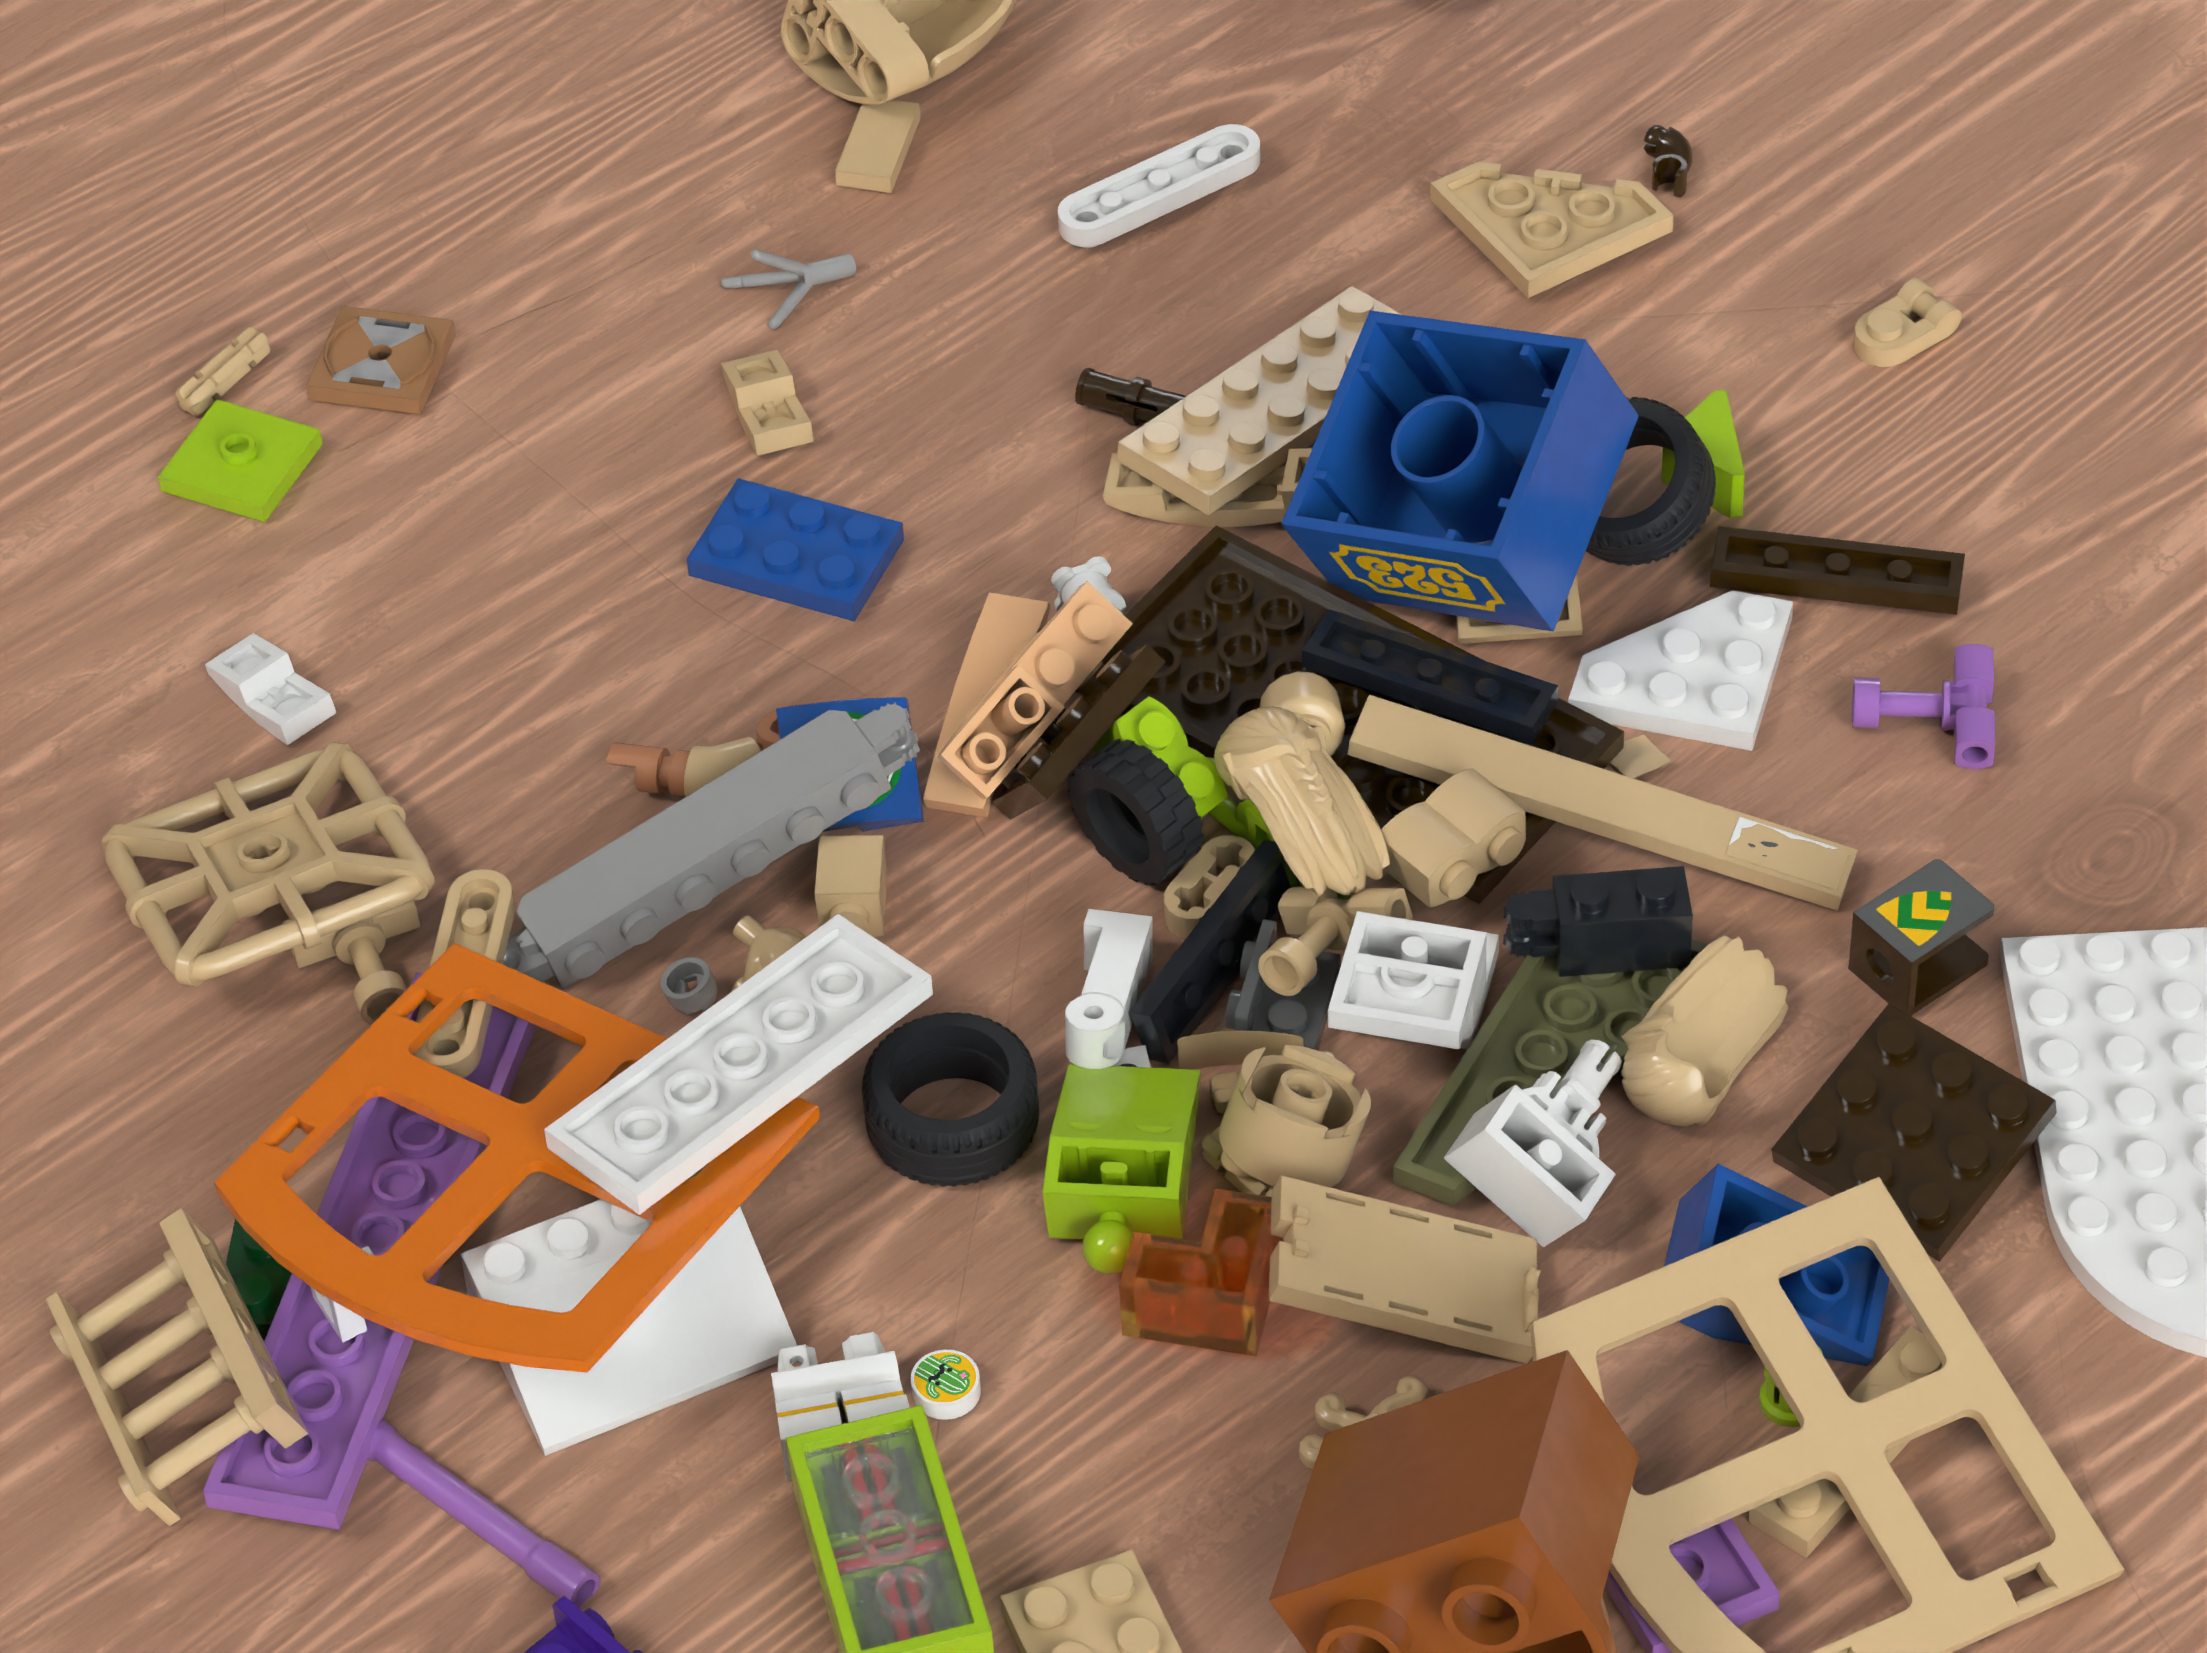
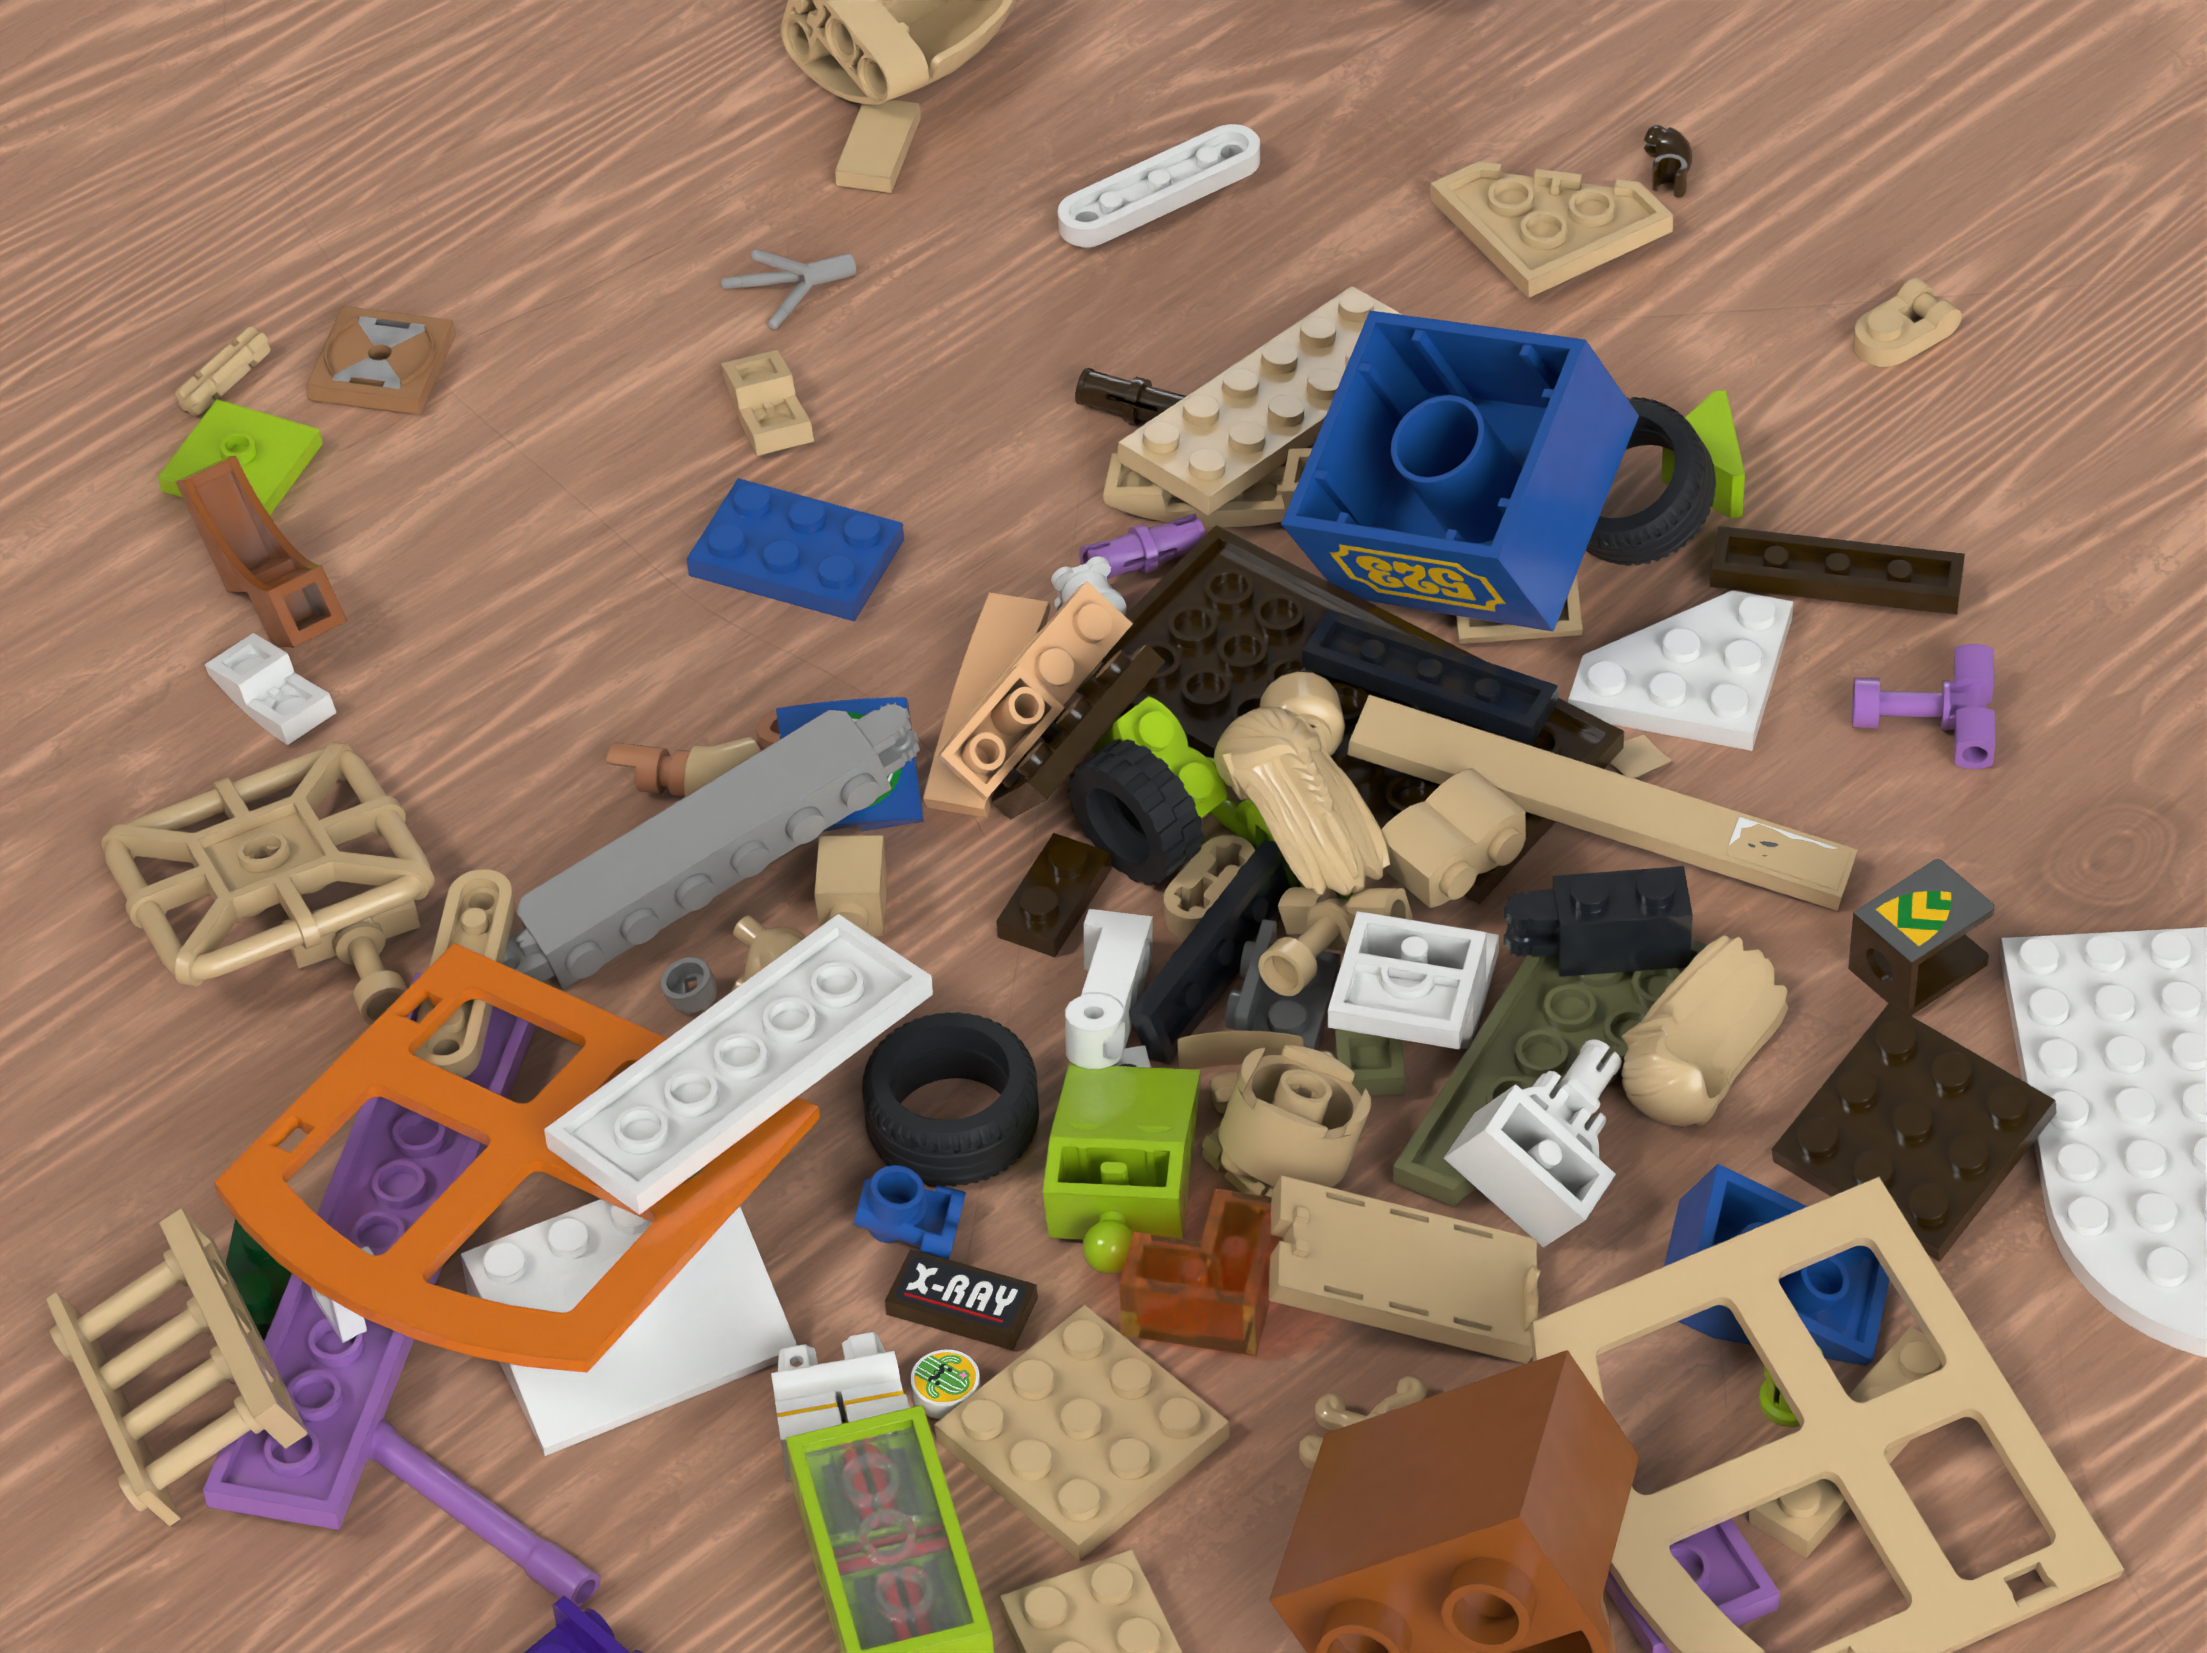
none -> dark orange arch [176,456,347,648]
none -> blue plate [853,1165,966,1260]
none -> tile [885,1249,1038,1350]
none -> tan plate [934,1305,1230,1561]
none -> dark brown plate [996,833,1112,957]
none -> medium lavender pin [1079,514,1206,579]
none -> olive plate [1335,1029,1405,1096]

